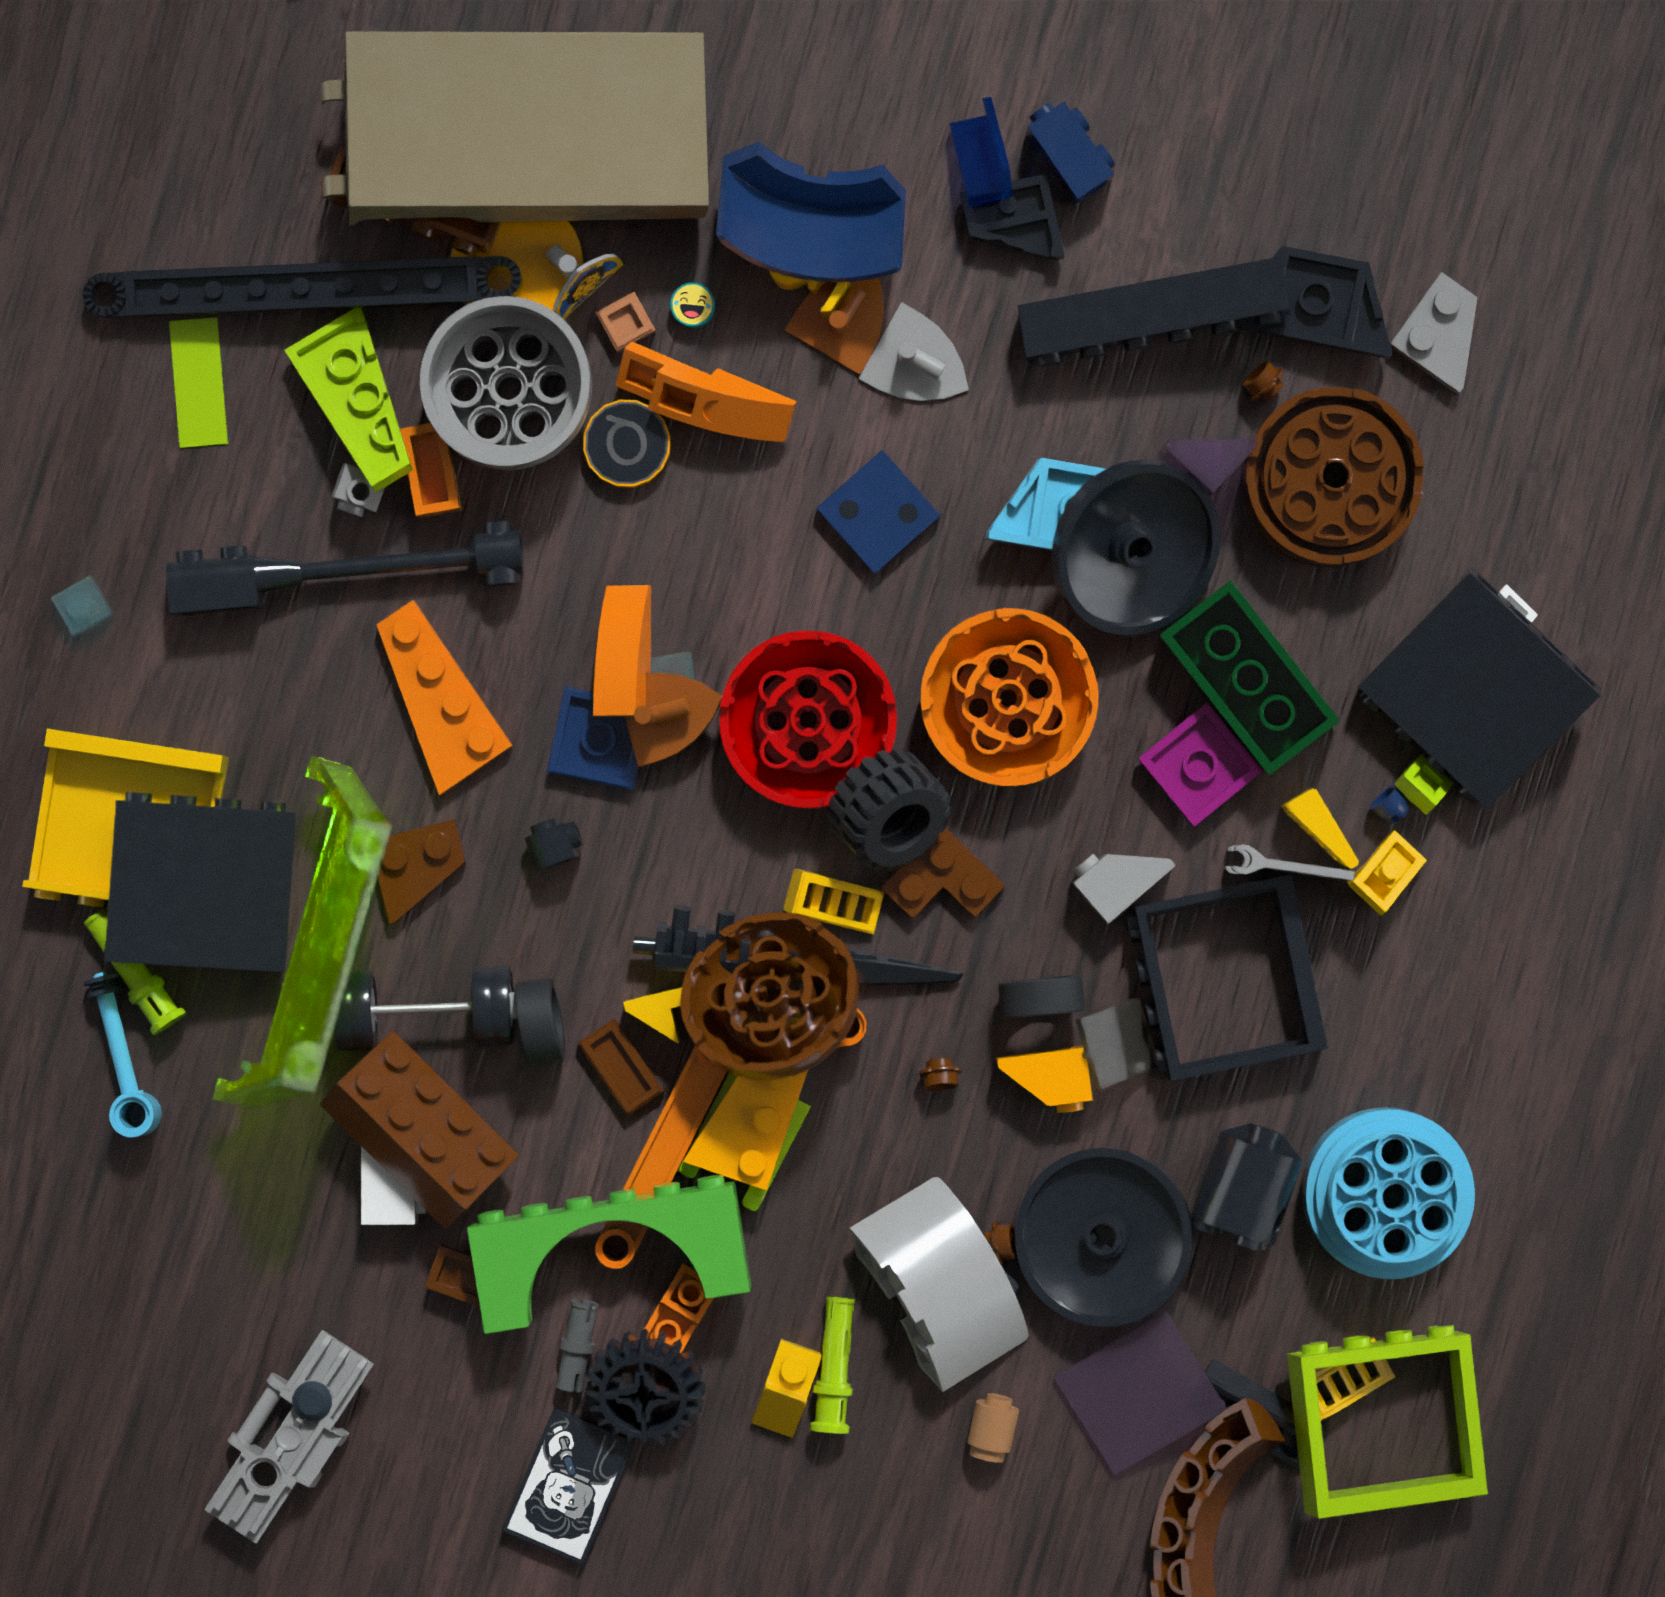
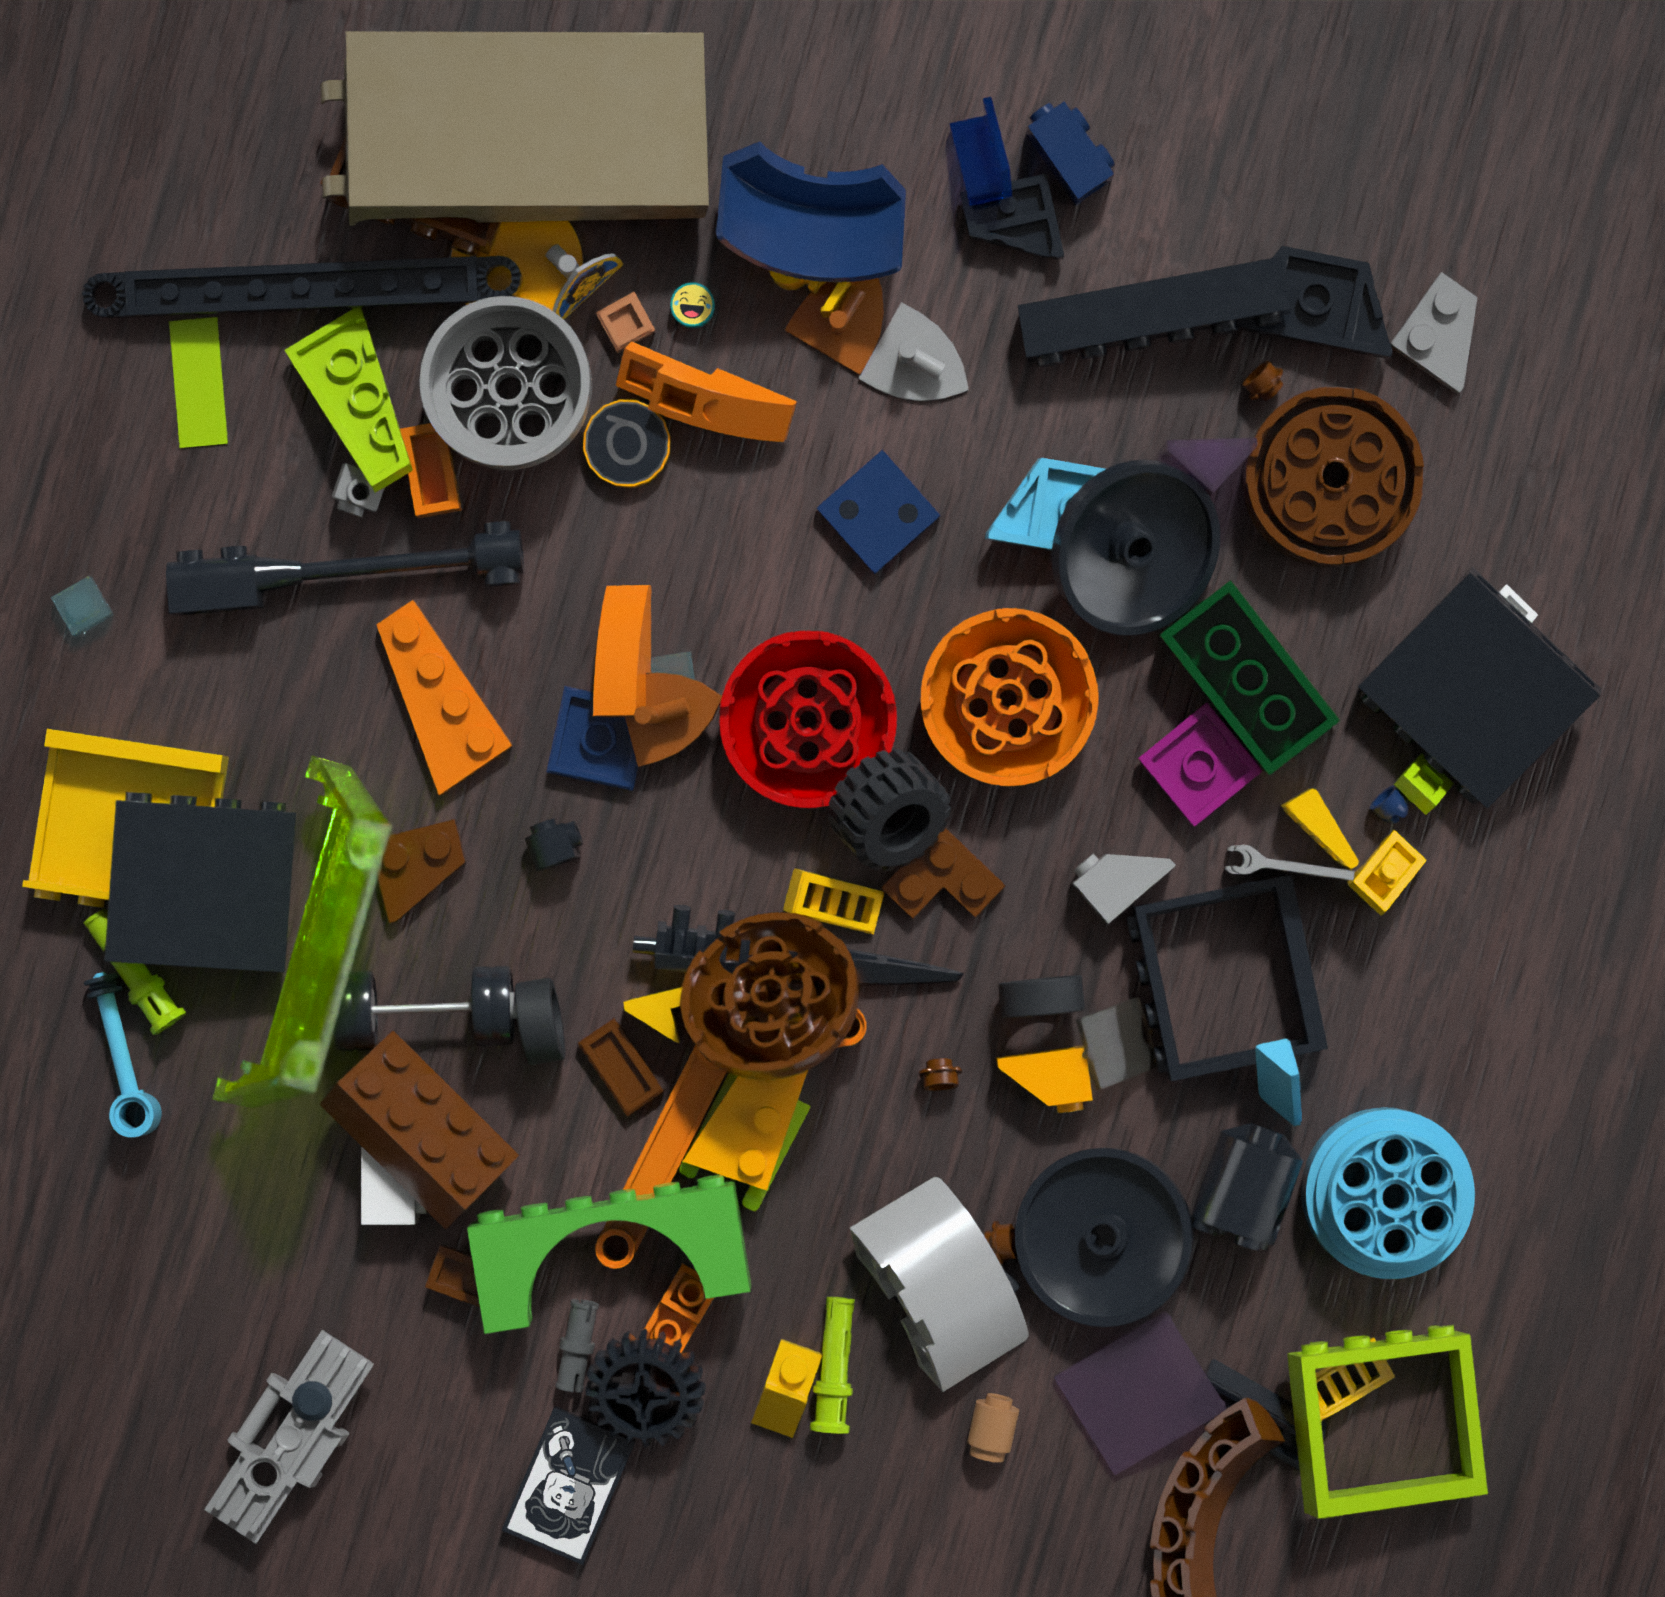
none -> medium azure slope [1255,1039,1302,1126]

